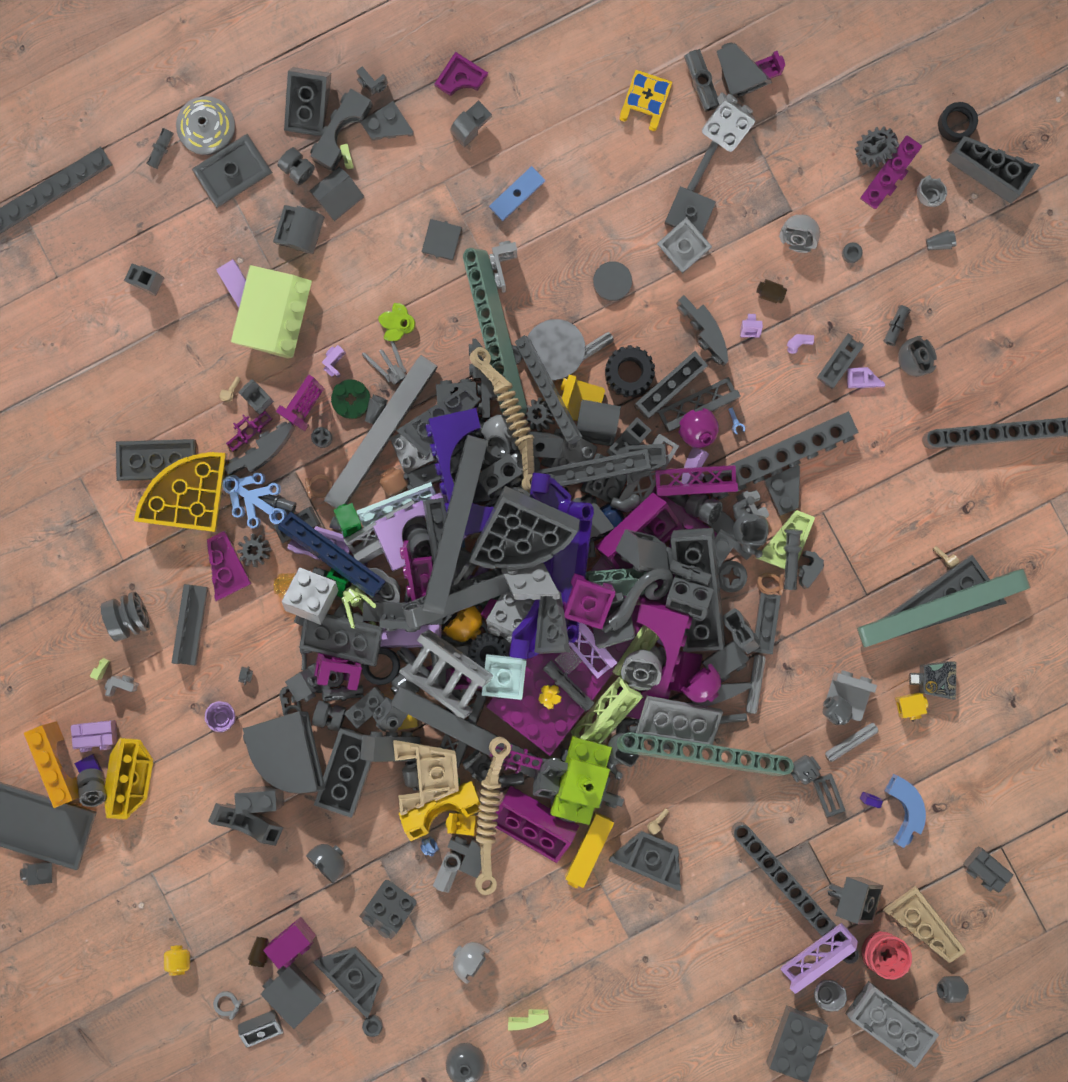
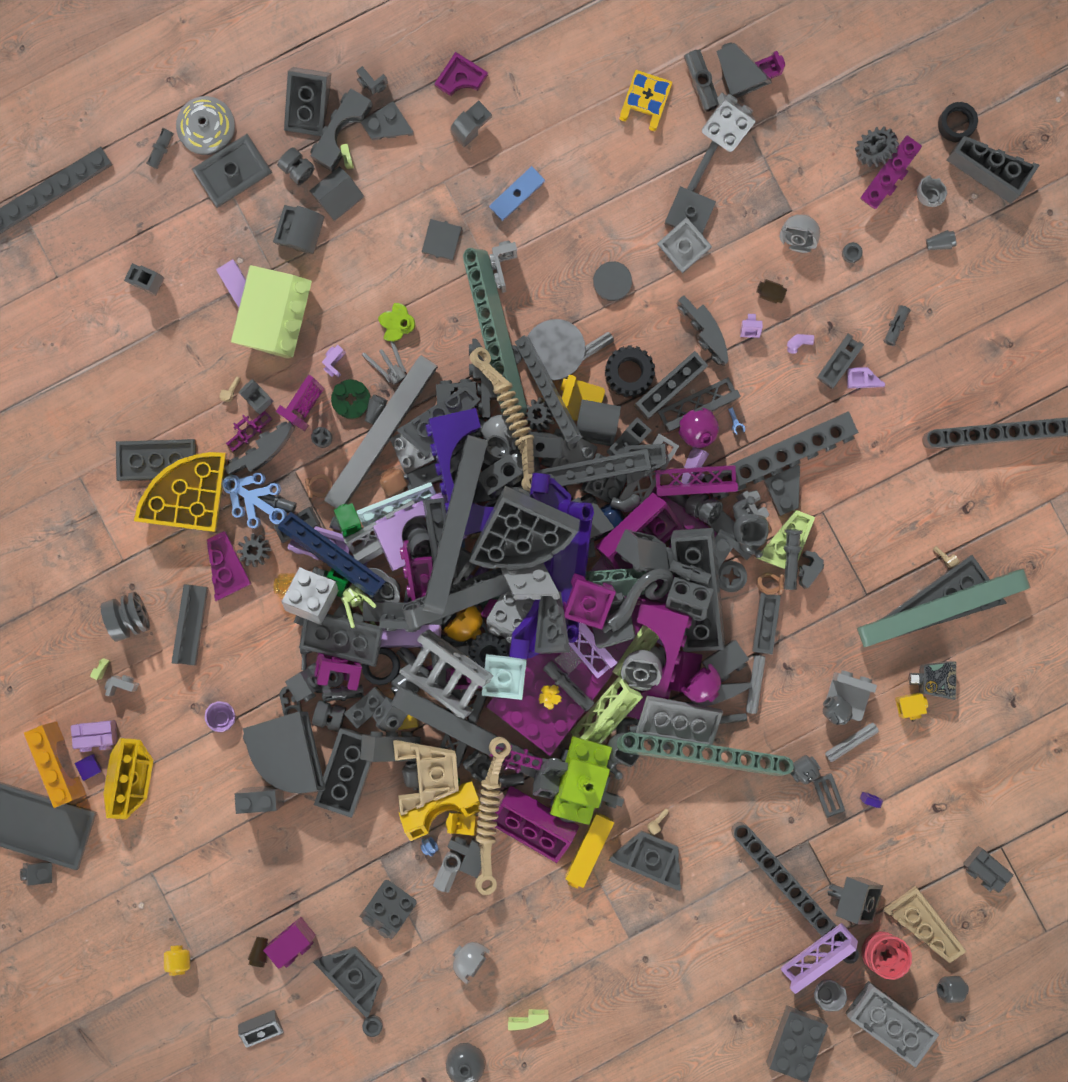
dark grey wheel [77,768,106,807] -> none
dark grey arch [208,803,284,846] -> none
light grey piece [213,991,242,1020] -> none
dark grey plate [238,666,253,685] -> none
dark grey brick [260,963,325,1029] -> none
dark grey cylinder [306,844,345,883] -> none
dark grey brick [723,608,760,654] -> none
medium blue arch [884,774,926,848] -> none
dark grey cylinder [898,336,937,377] -> none

